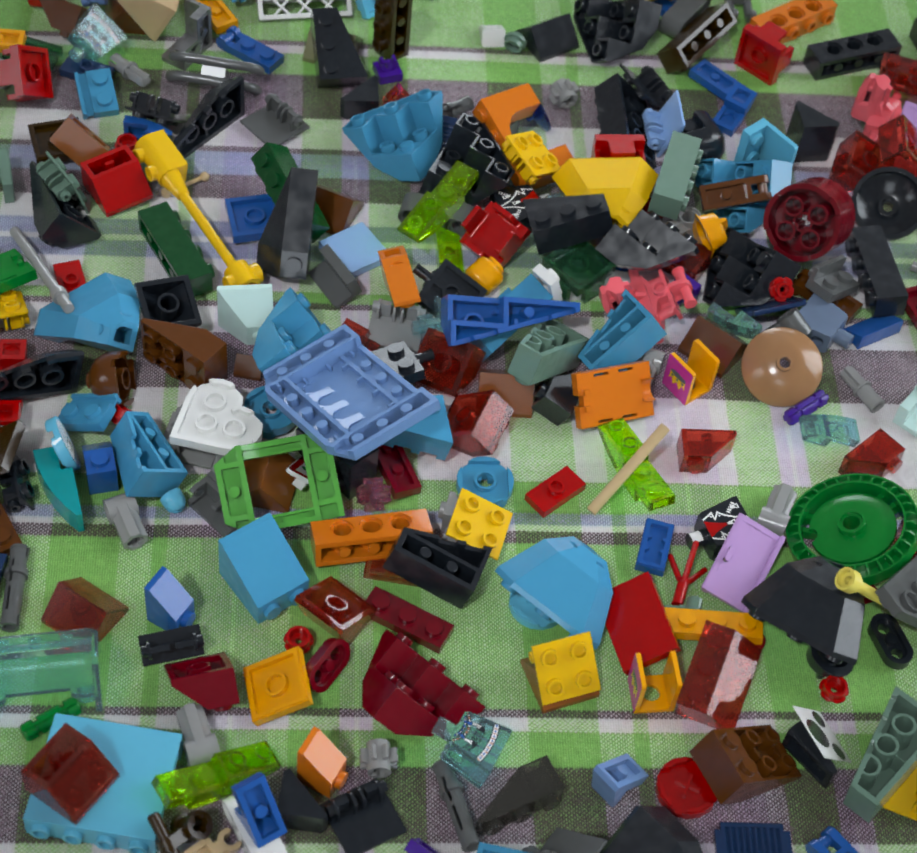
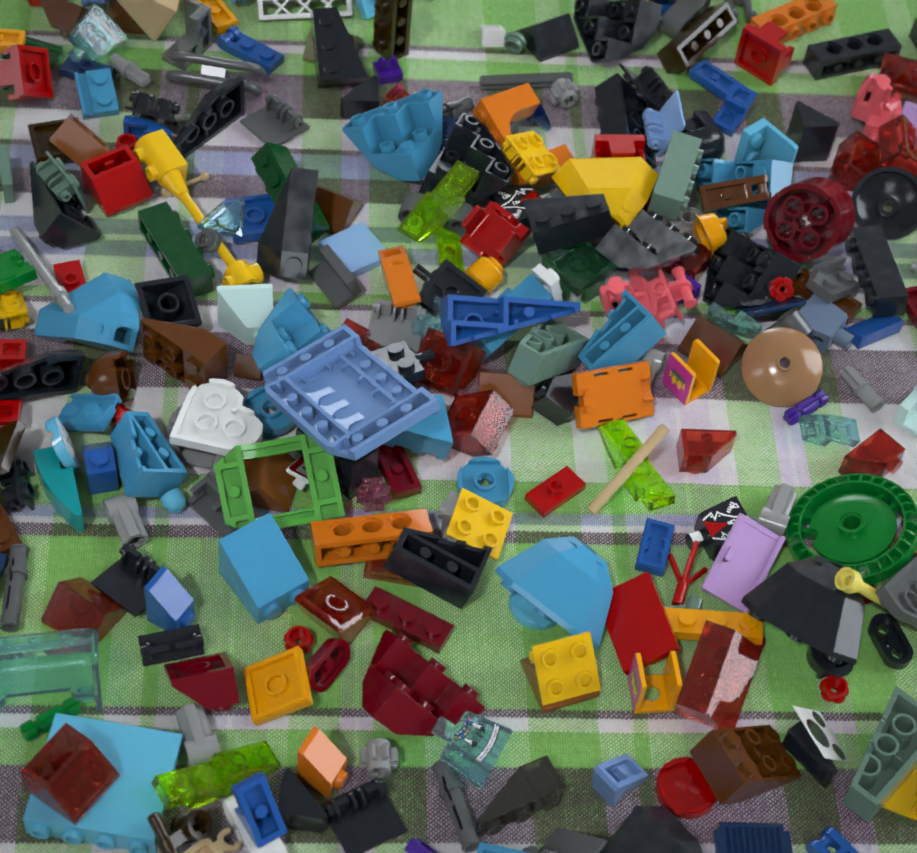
none -> black hinge [91,544,160,618]
none -> dark grey plate [195,228,221,254]
none -> clear light blue slope [196,197,245,237]
none -> dark grey axle [479,72,573,90]

